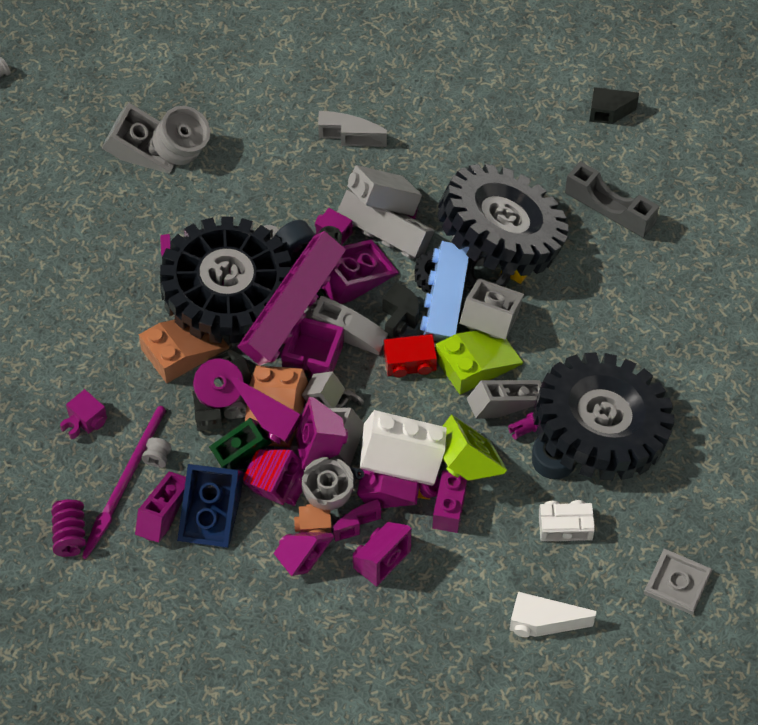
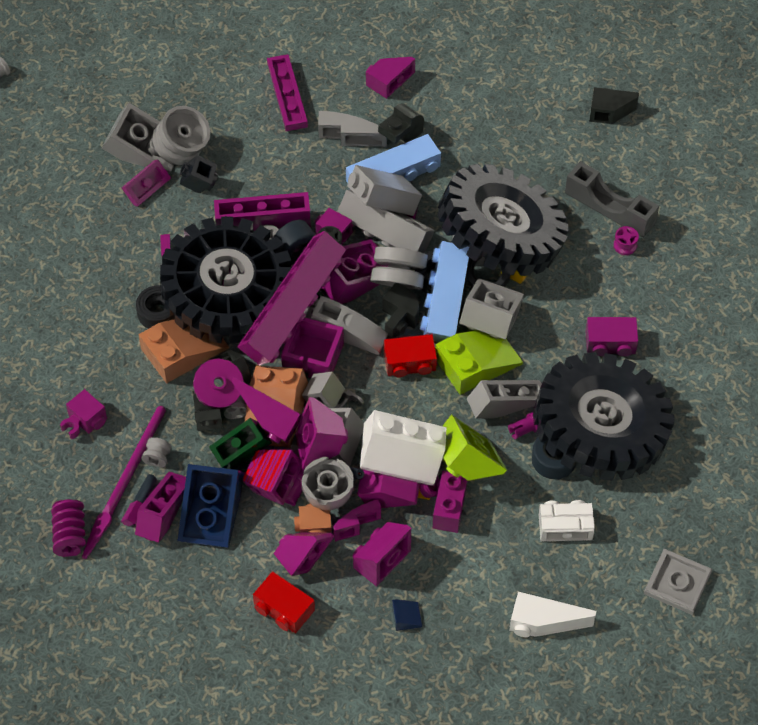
none -> piece [121,474,156,526]
none -> magenta plate [122,160,171,206]
none -> black tyre [136,285,175,329]
none -> black brick [180,155,218,193]
none -> magenta brick [214,192,311,231]
none -> red brick [253,571,315,634]
none -> magenta plate [267,54,308,131]
none -> light blue brick [346,134,441,183]
none -> magenta slope [365,57,415,99]
none -> light grey wheel [370,247,428,290]
none -> pearl dark grey brick [378,104,424,143]
none -> dark blue slope [392,599,422,631]
none -> magenta brick [585,317,638,356]
none -> magenta wheel [614,226,639,255]

